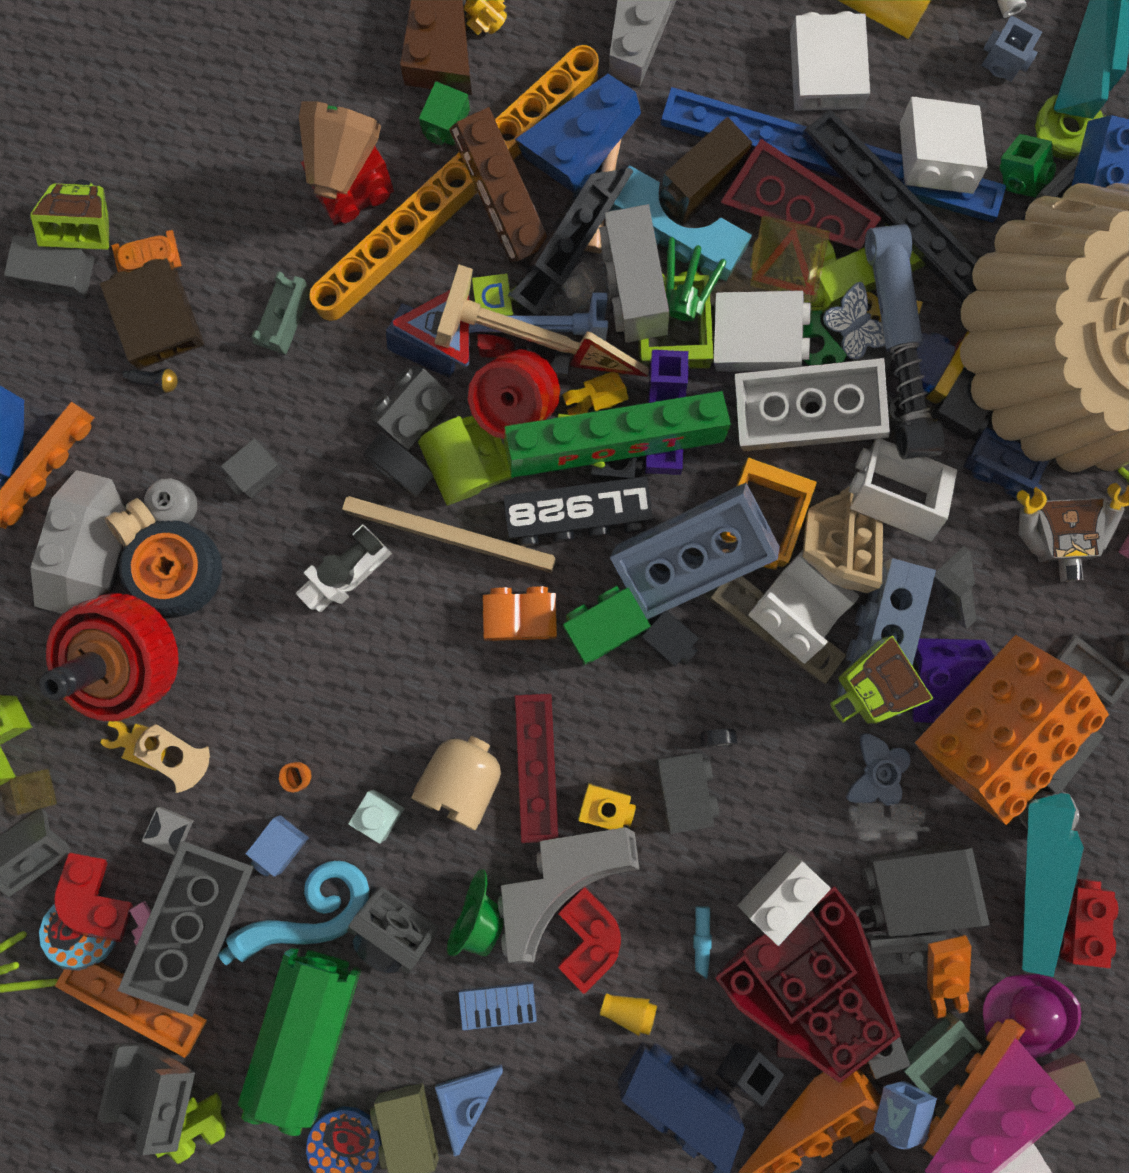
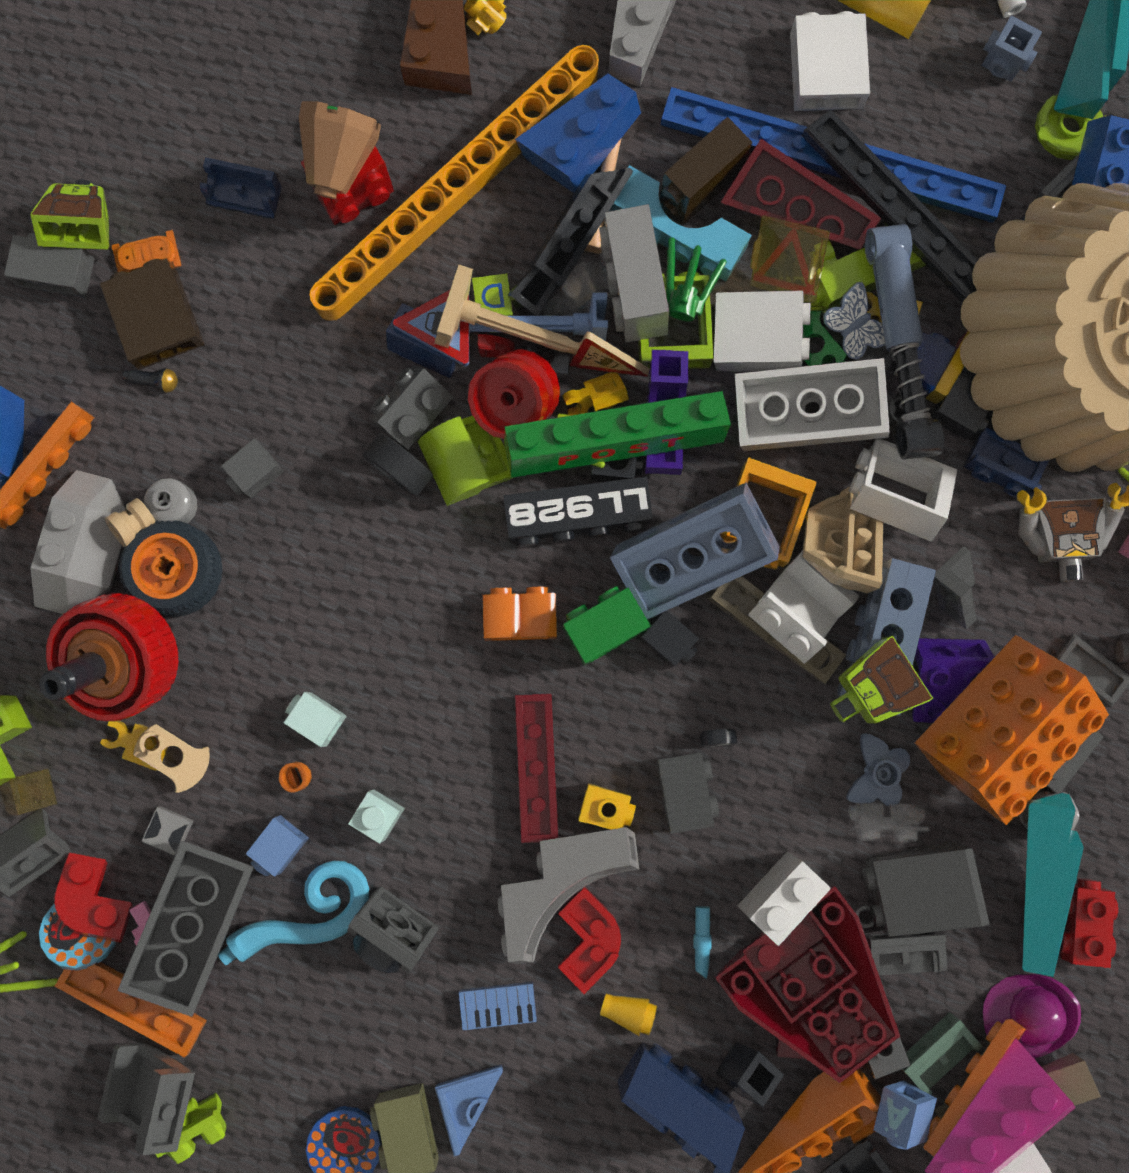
green brick [238,948,361,1136] -> none
sand green hinge [251,271,310,355] -> none
hips [296,524,392,612] -> none
tan tile [342,496,555,573] -> none
tan cylinder [411,736,501,830] -> none
green brick [419,82,470,146] -> none
green piece [447,869,503,957] -> none
reddish brown brick [449,107,547,263] -> none
white brick [900,97,987,194] -> none
orange hinge [927,935,972,1019] -> none
green brick [1000,134,1056,198] -> none
none -> dark blue hinge [200,157,282,219]
none -> light aqua brick [284,692,347,747]

